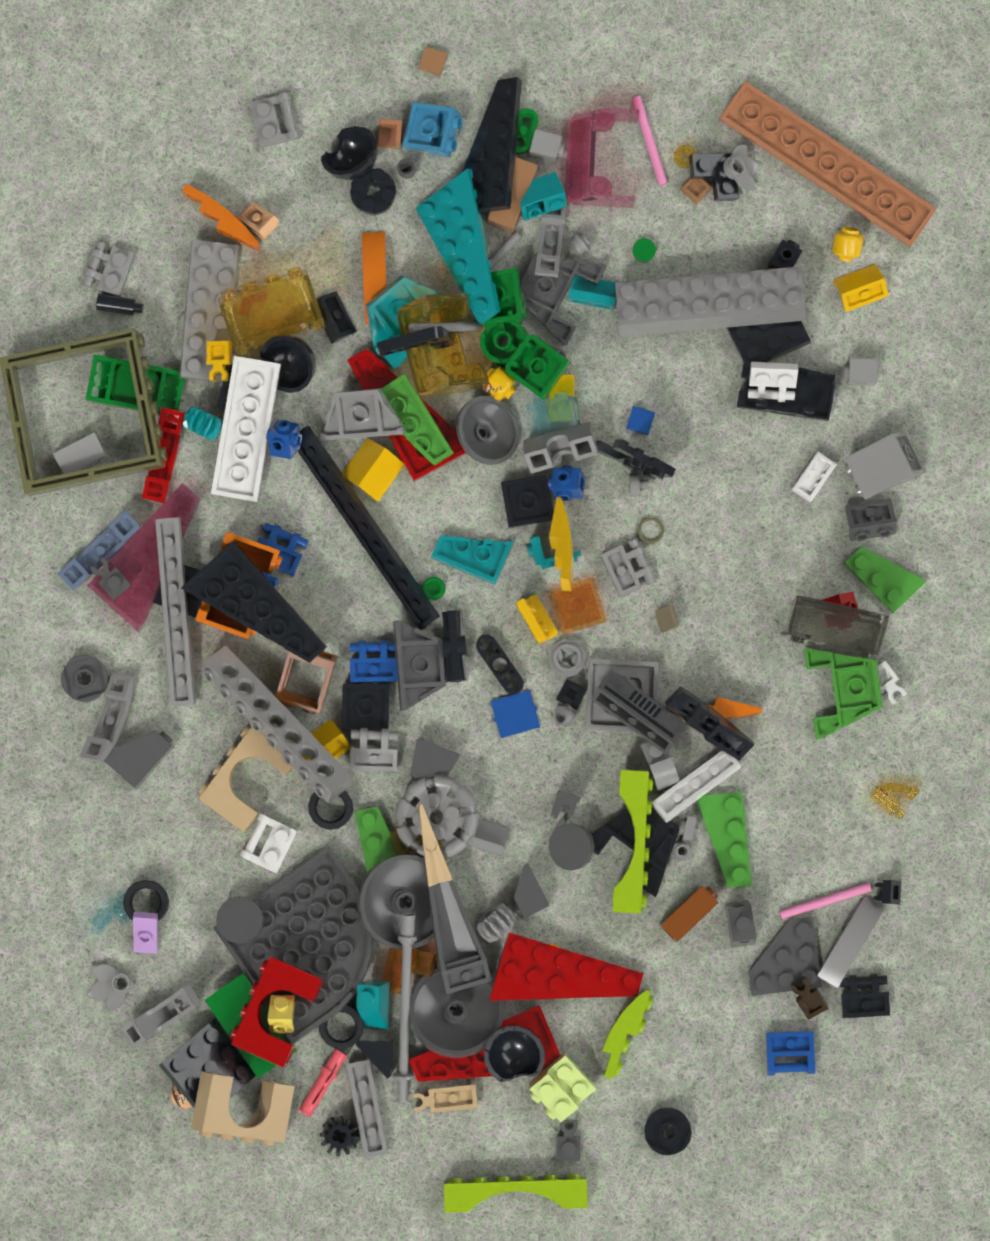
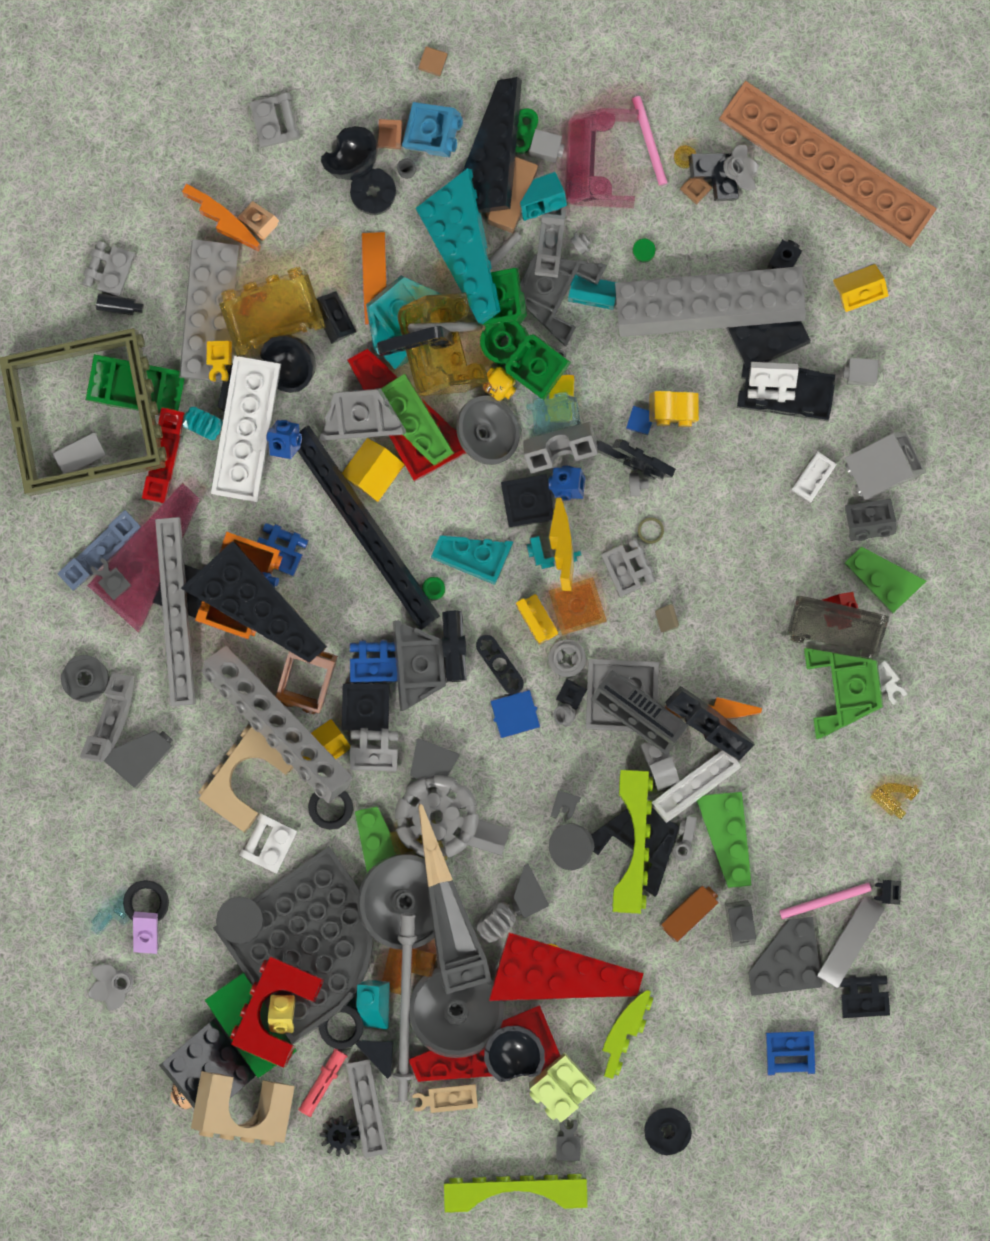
light grey arch [121,984,202,1048] -> none
dark brown plate [791,976,829,1020] -> none
yellow head [832,226,864,262] -> none
none -> yellow brick [649,391,699,427]

